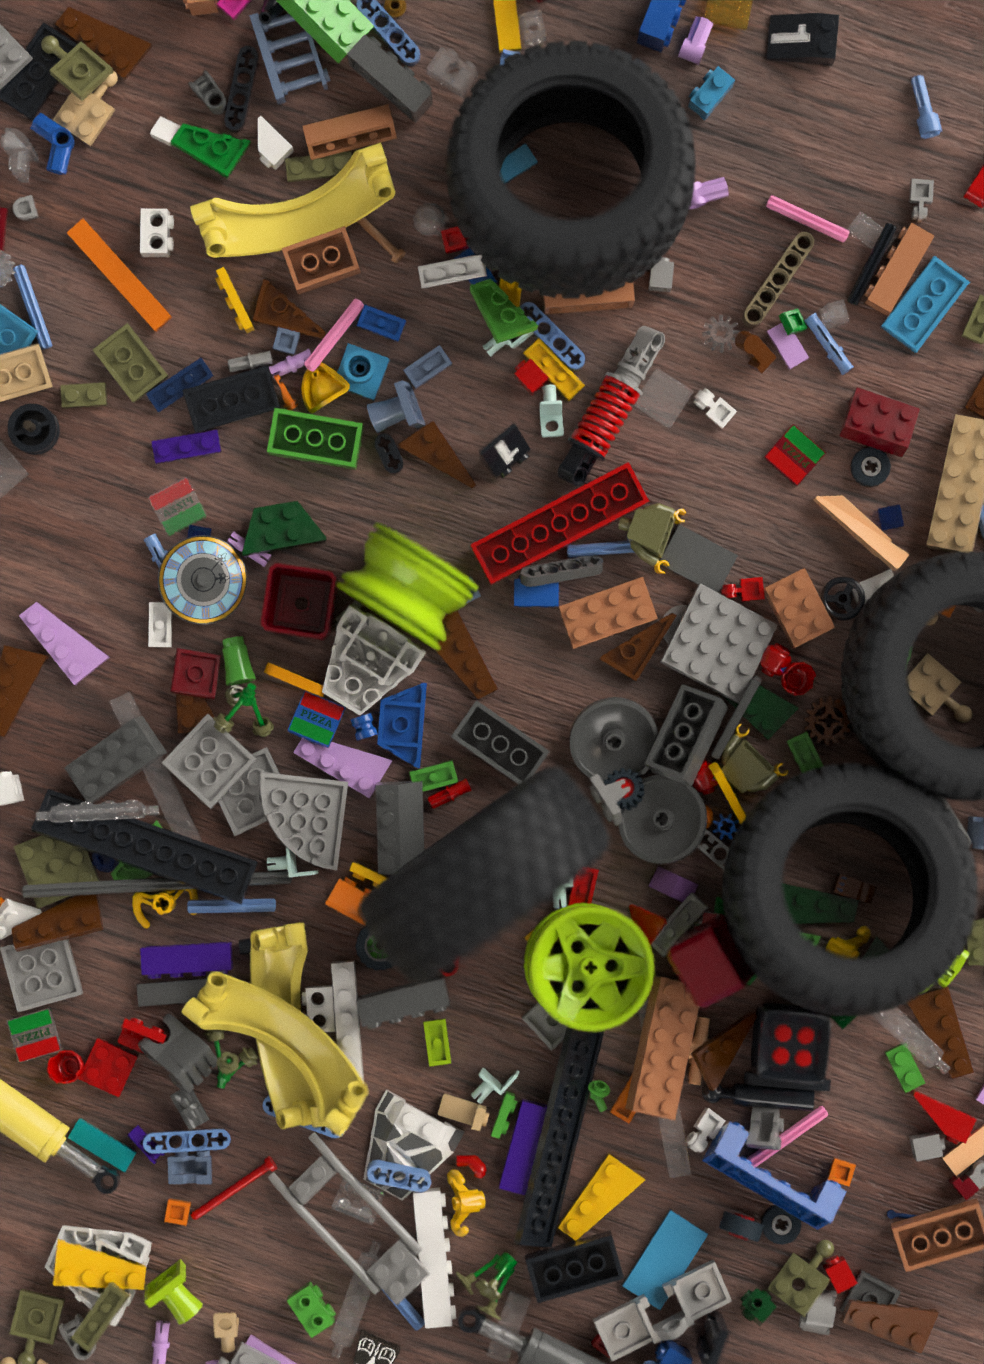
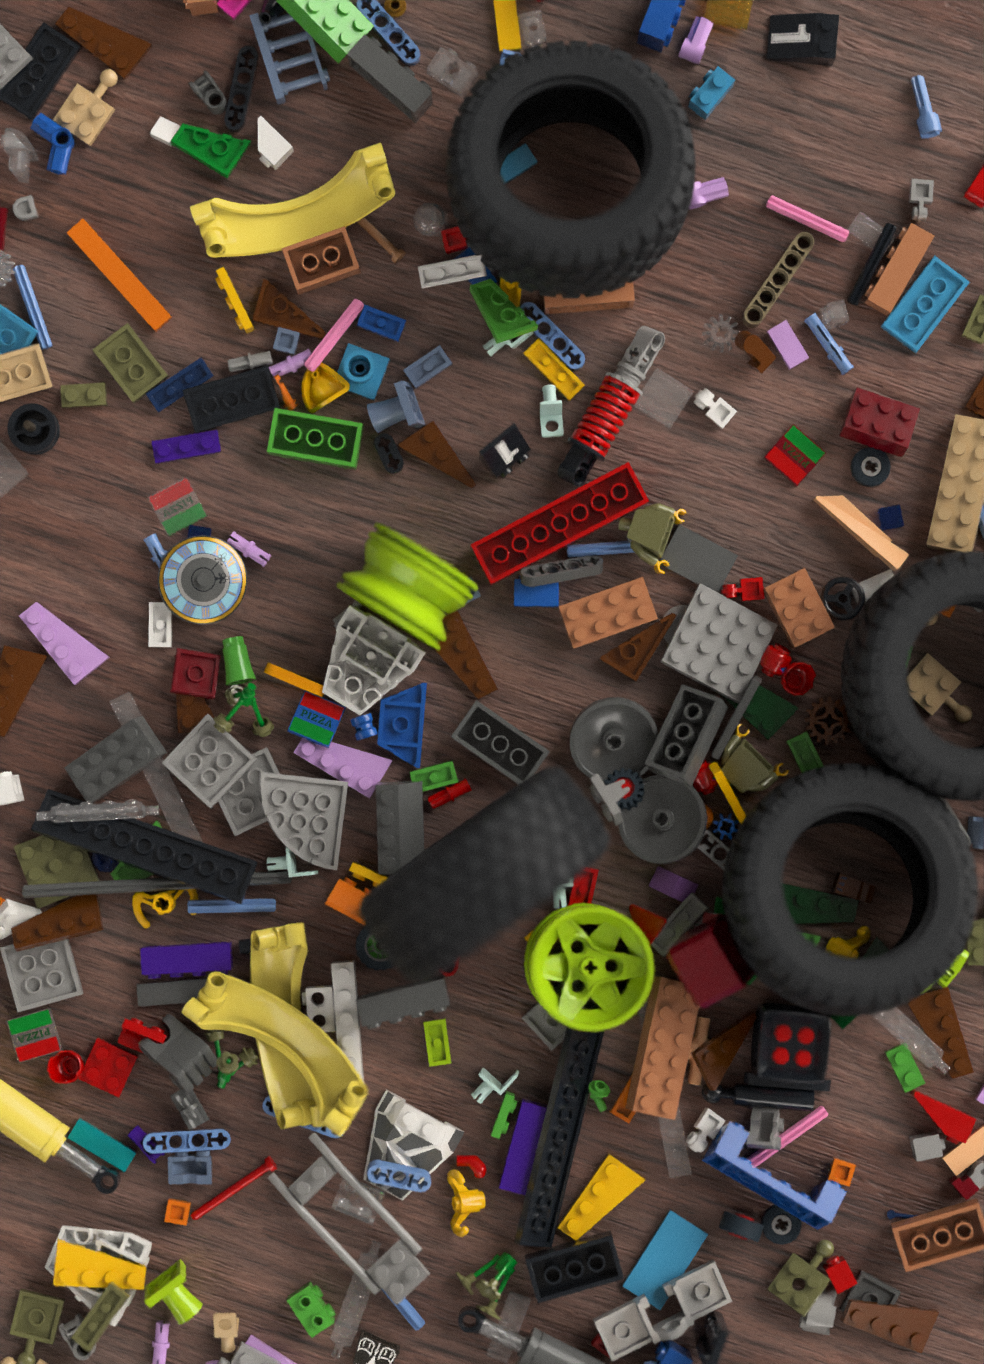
olive plate [41,36,114,101] -> none
white brick [140,208,174,257] -> none
dark green wing [241,501,327,556] -> none
dark red plate [260,563,339,641] -> none
olive plate [285,151,352,182] -> none
nougat brick [303,104,397,160] -> none
white brick [413,1187,456,1328] -> none
tan bracket [438,1093,489,1131] -> none
red brick [514,358,549,396] -> none
light grey brick [648,257,674,292] -> none
dark green brick [740,1288,777,1327] -> none
green tile [779,309,807,335] -> none

